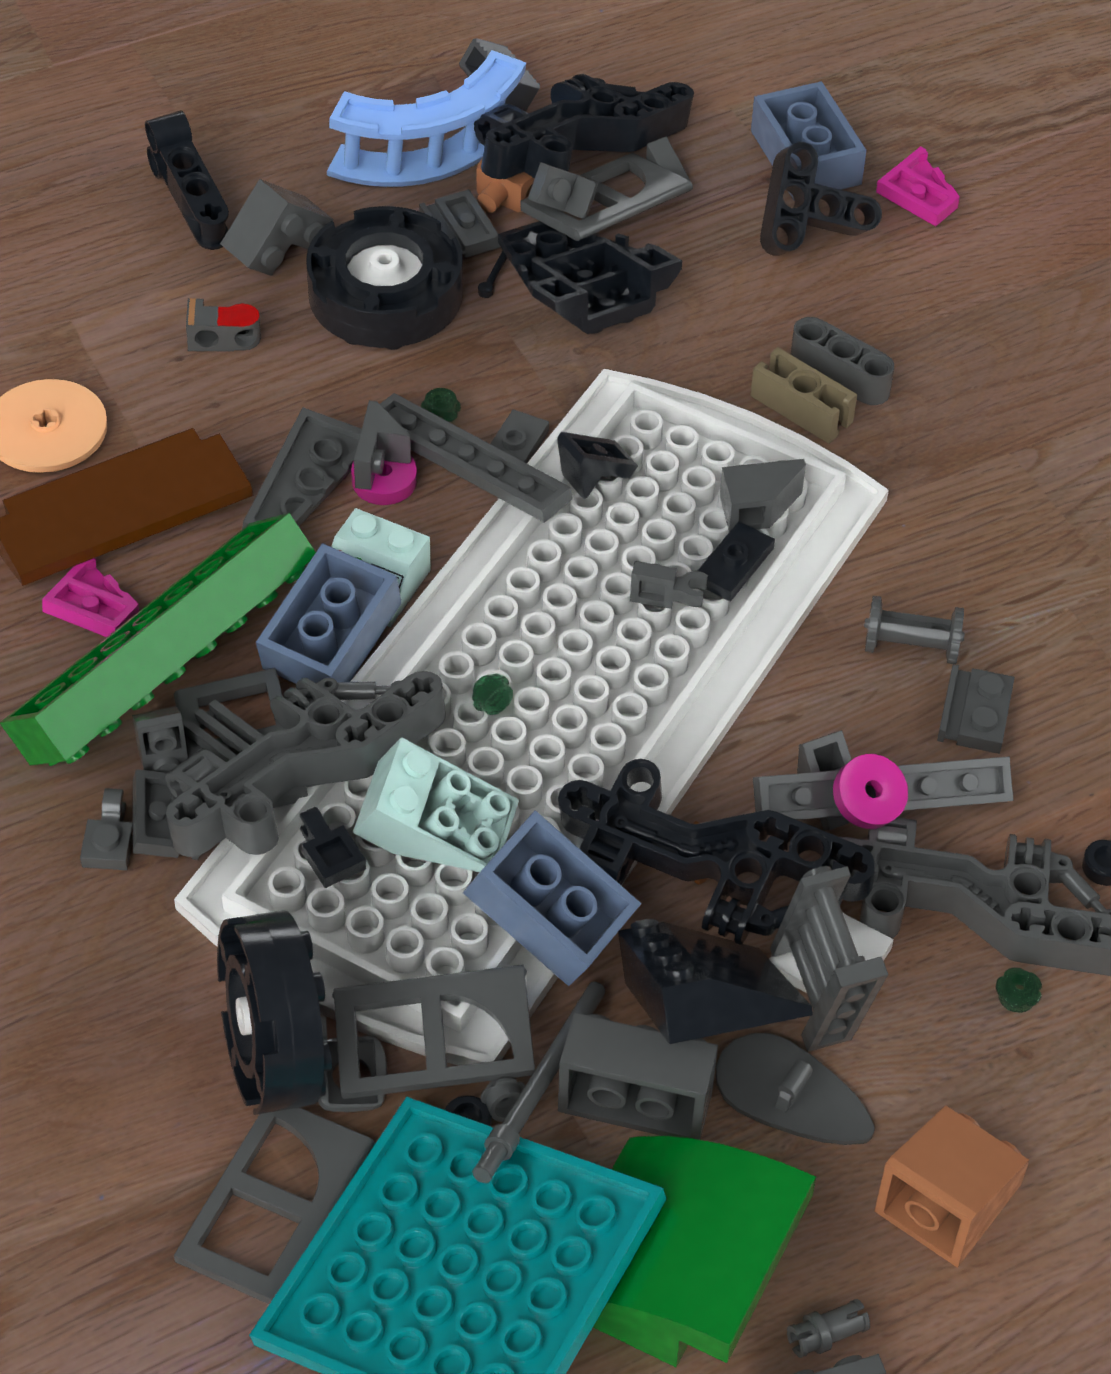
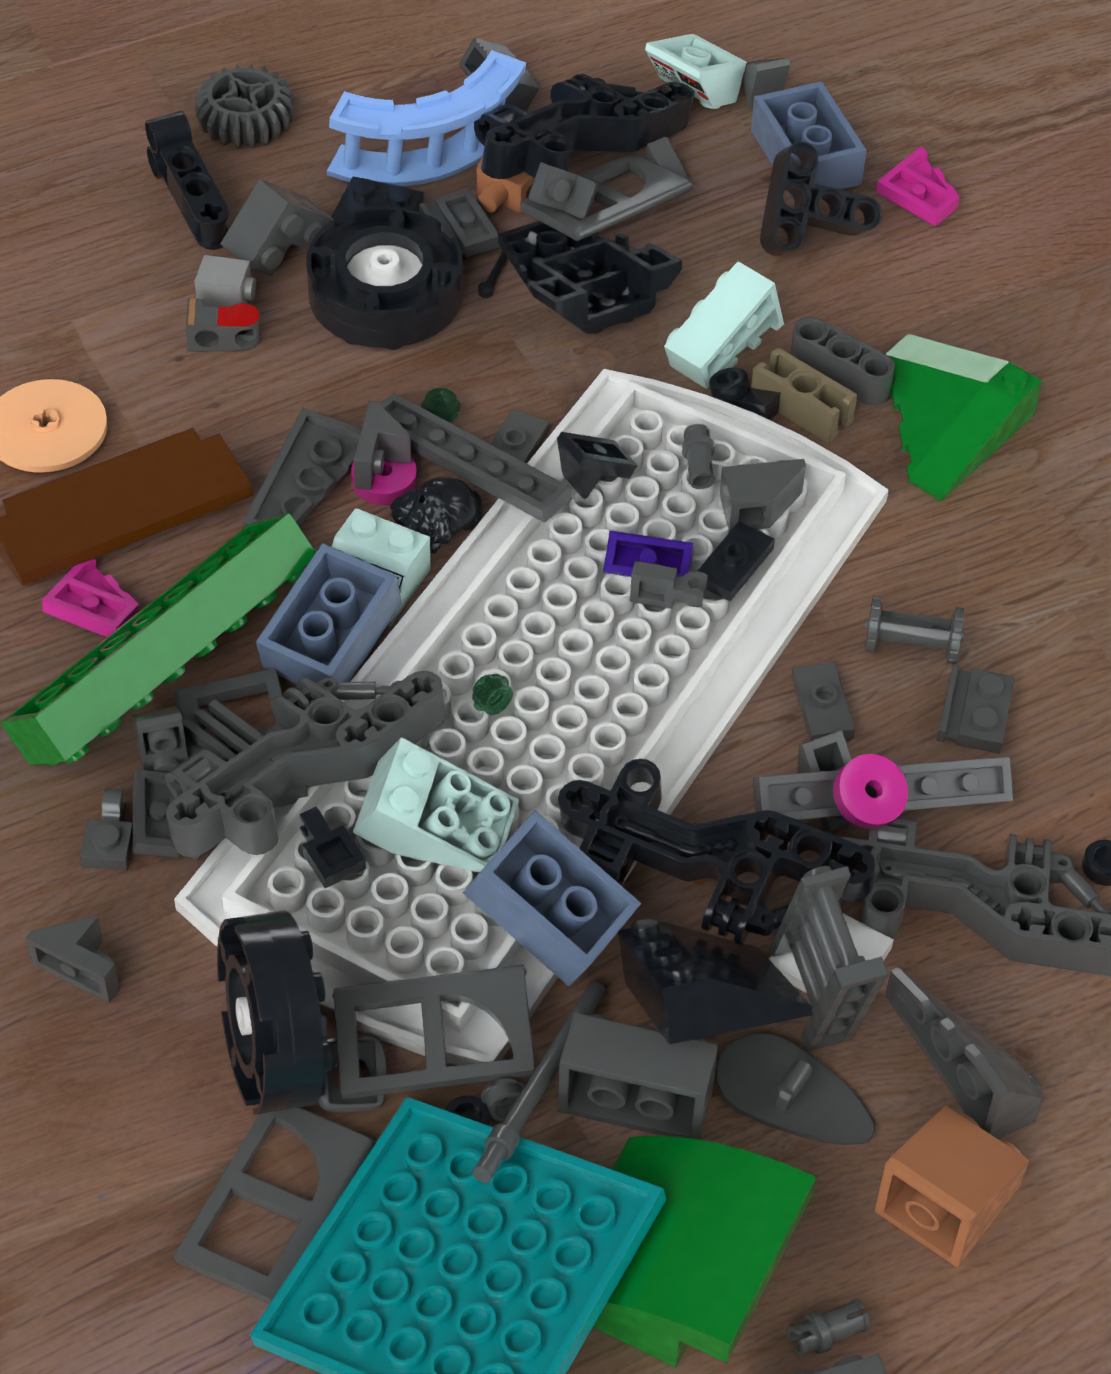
clear green plate [996,968,1042,1013] -> none
none -> dark grey slope [26,917,120,1003]
none -> light grey brick [194,255,257,307]
none -> dark grey gear [195,64,294,148]
none -> black wing [331,176,424,227]
none -> black hair [390,477,483,554]
none -> dark purple slope [603,531,694,577]
none -> light aqua slope [645,34,747,109]
none -> light aqua wedge [664,261,784,389]
none -> dark grey pin [682,424,715,489]
none -> black tile [709,367,751,402]
none -> black piece [727,388,781,420]
none -> dark grey slope [742,58,790,108]
none -> dark grey plate [791,662,855,741]
none -> dark grey wedge [885,967,1043,1139]
none -> green slope [886,334,1042,502]

